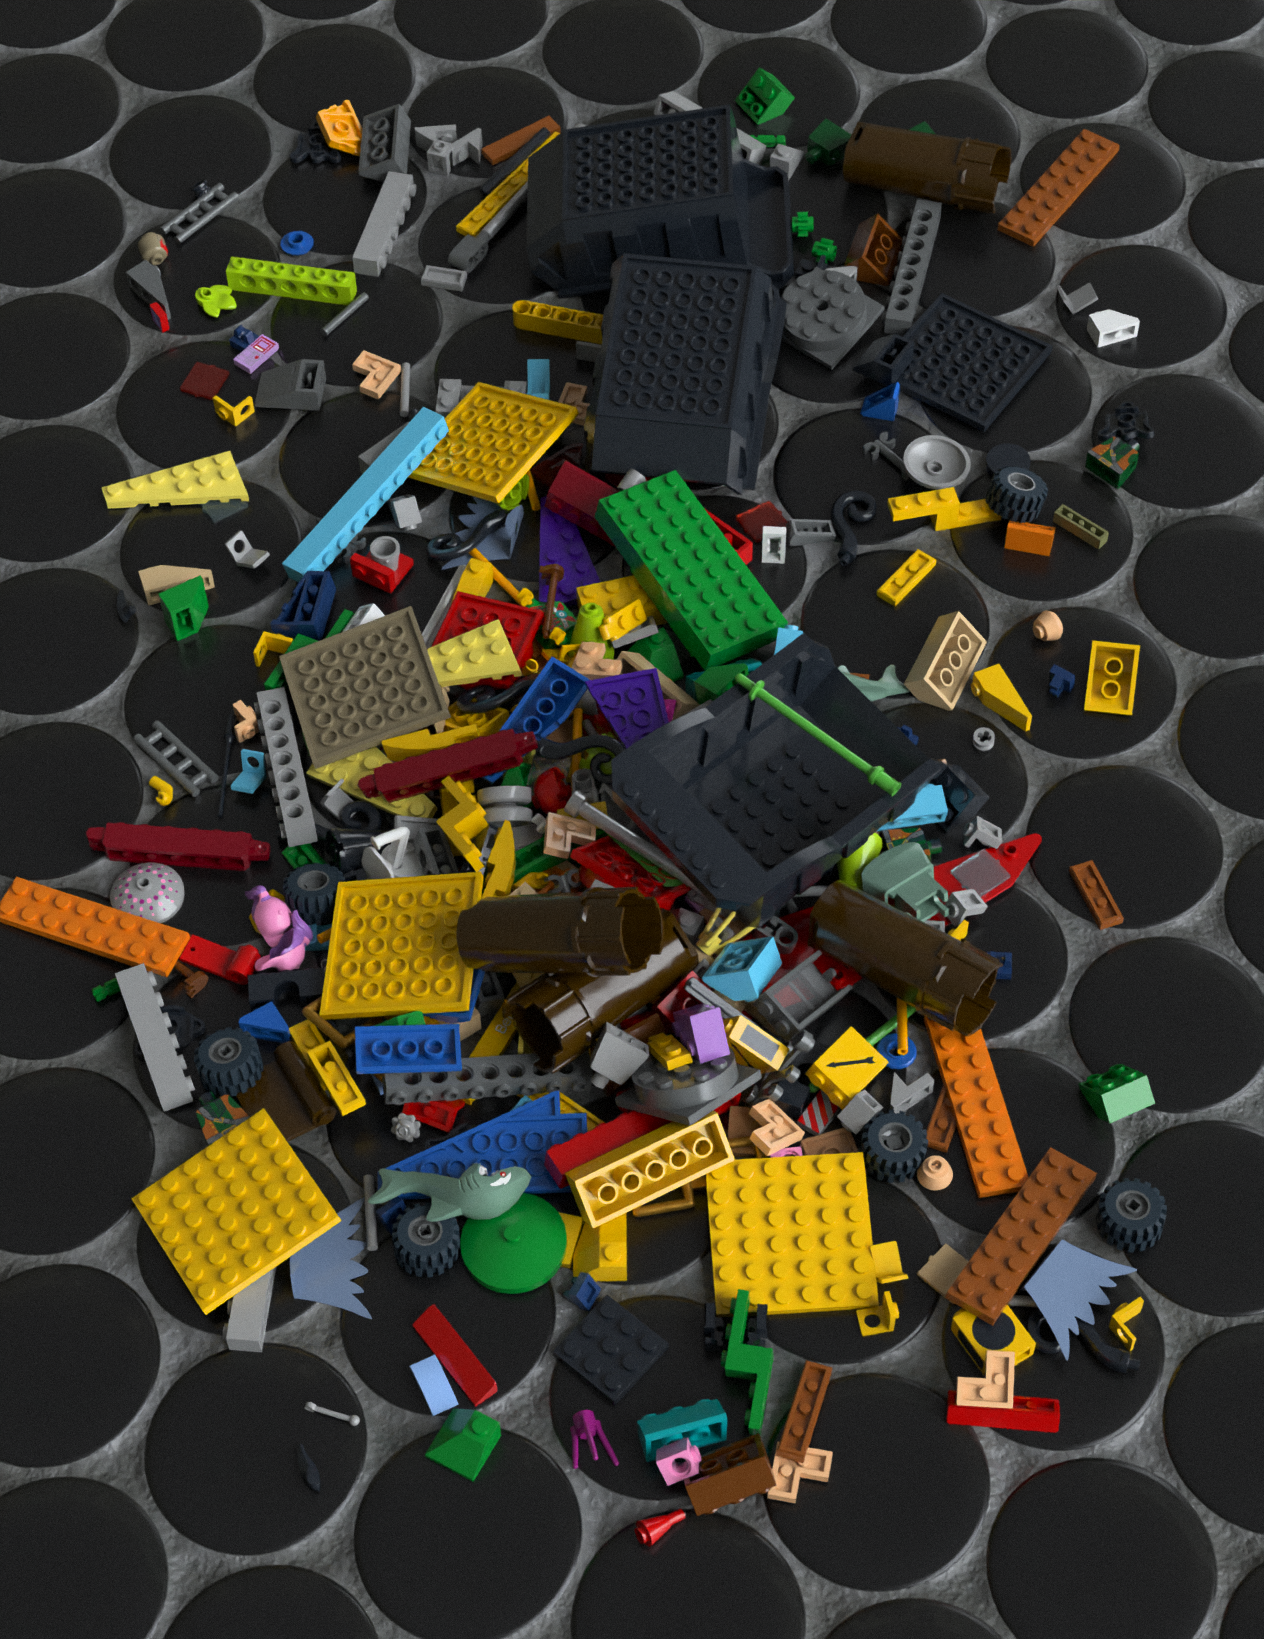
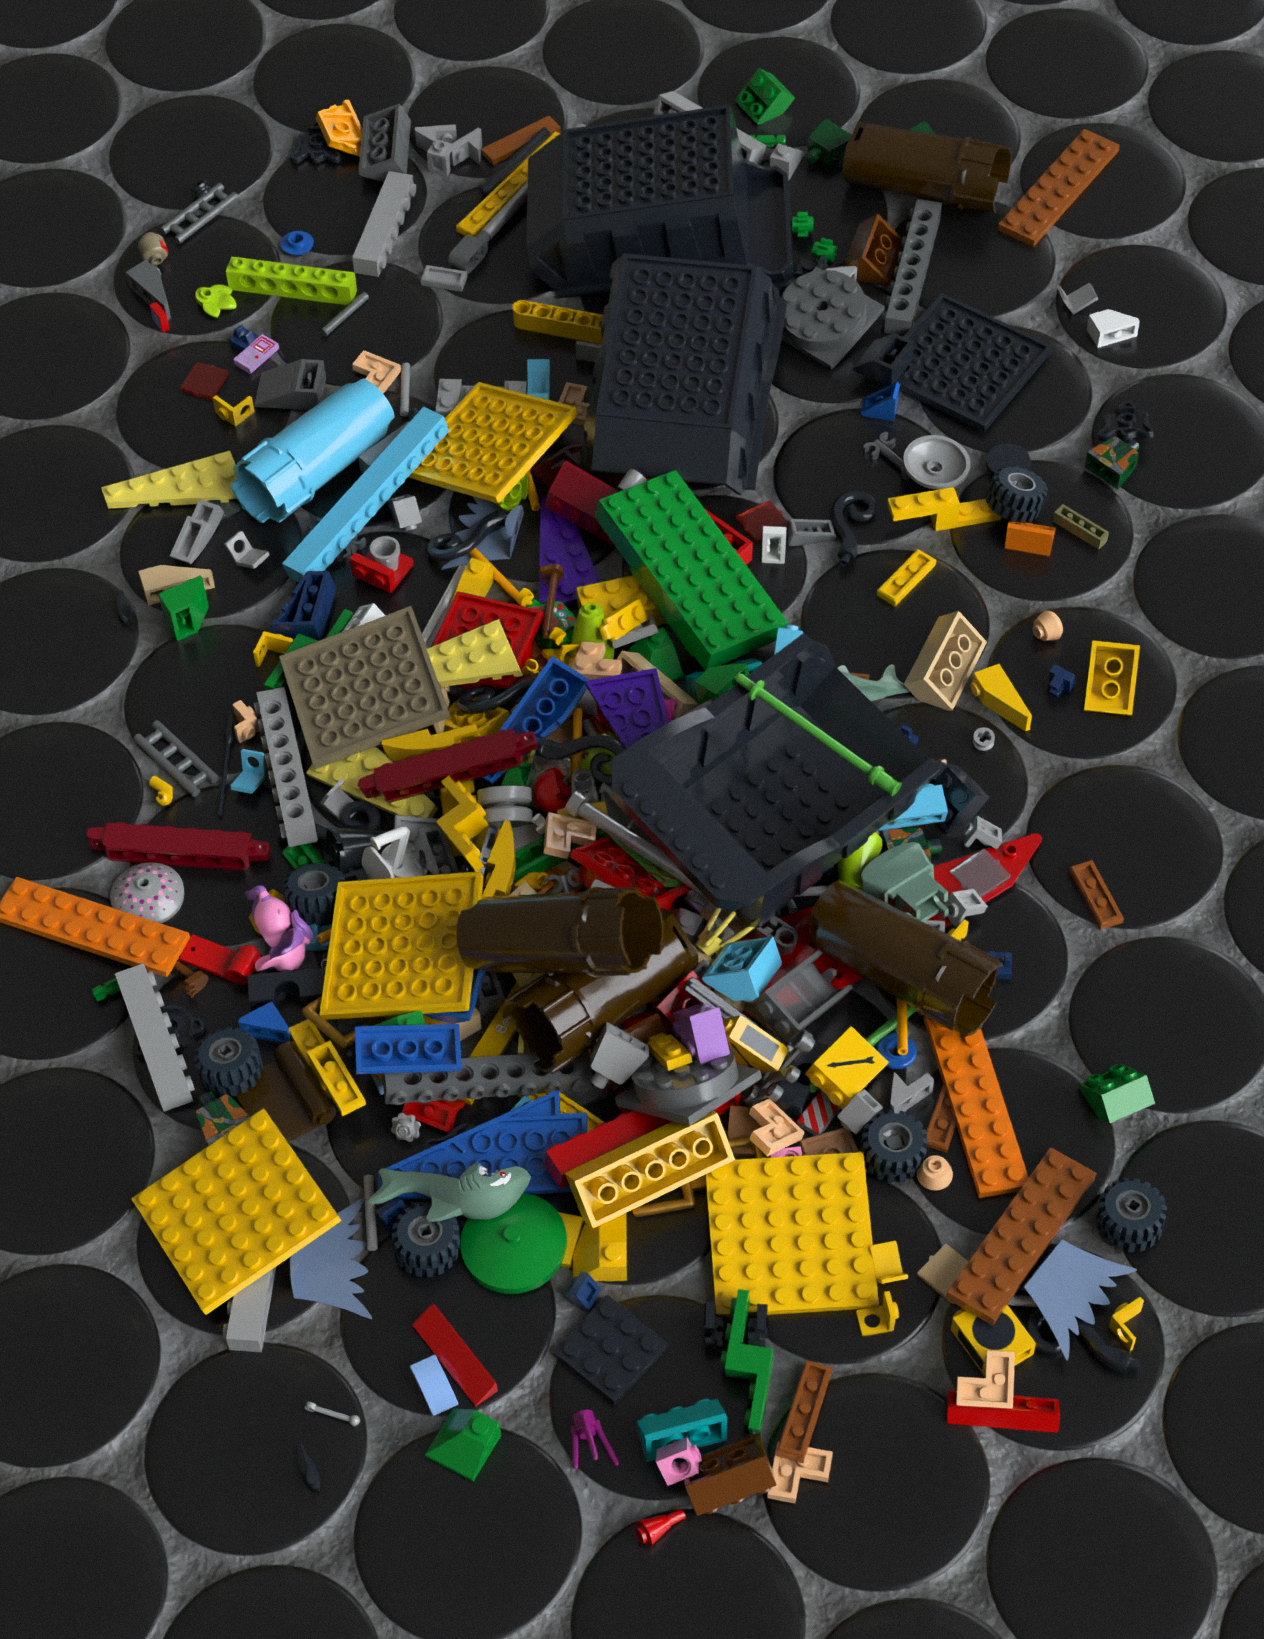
none -> light grey slope [170,499,224,564]
none -> medium azure piece [230,378,395,523]

